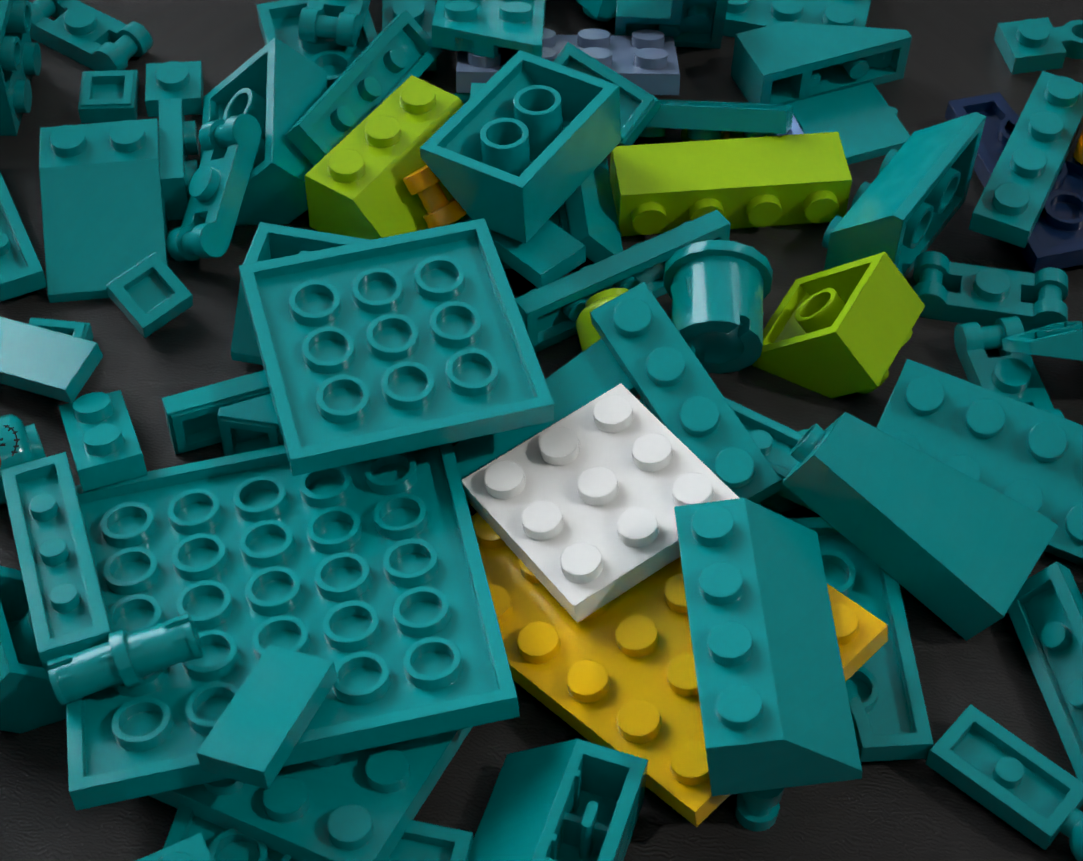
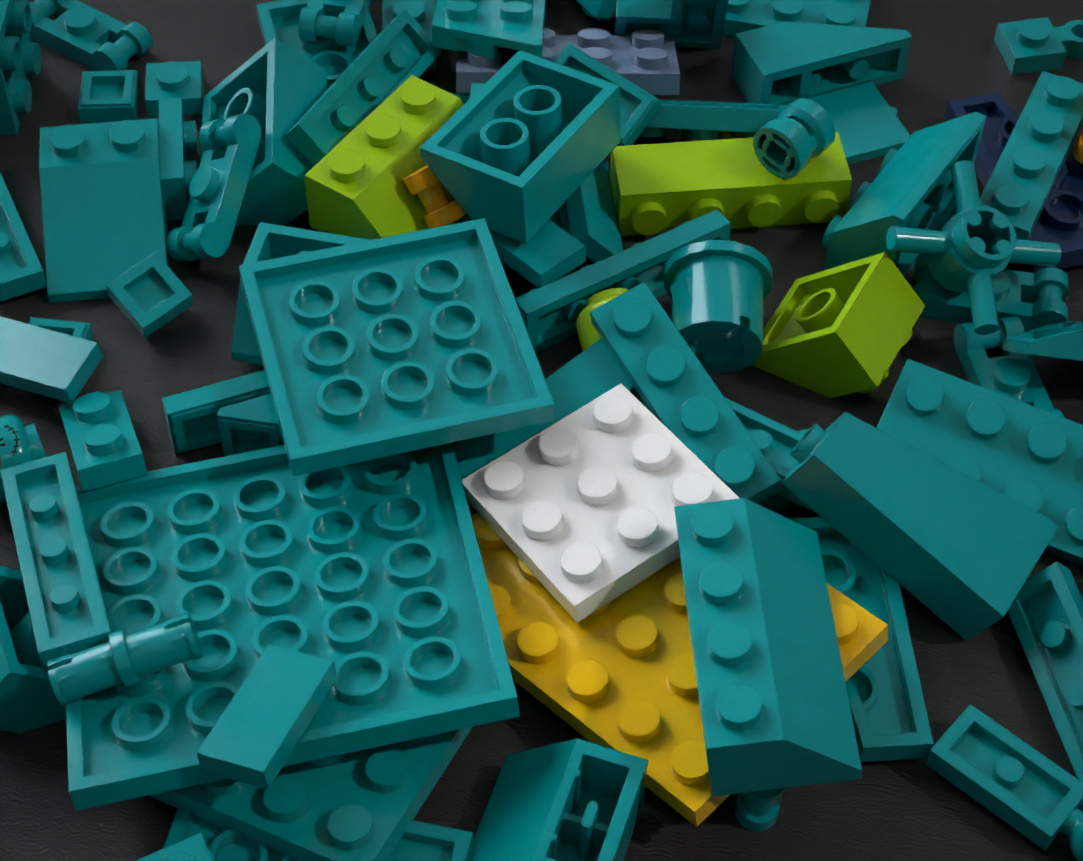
none -> teal wheel [753,98,836,179]
none -> teal bar [886,160,1061,335]

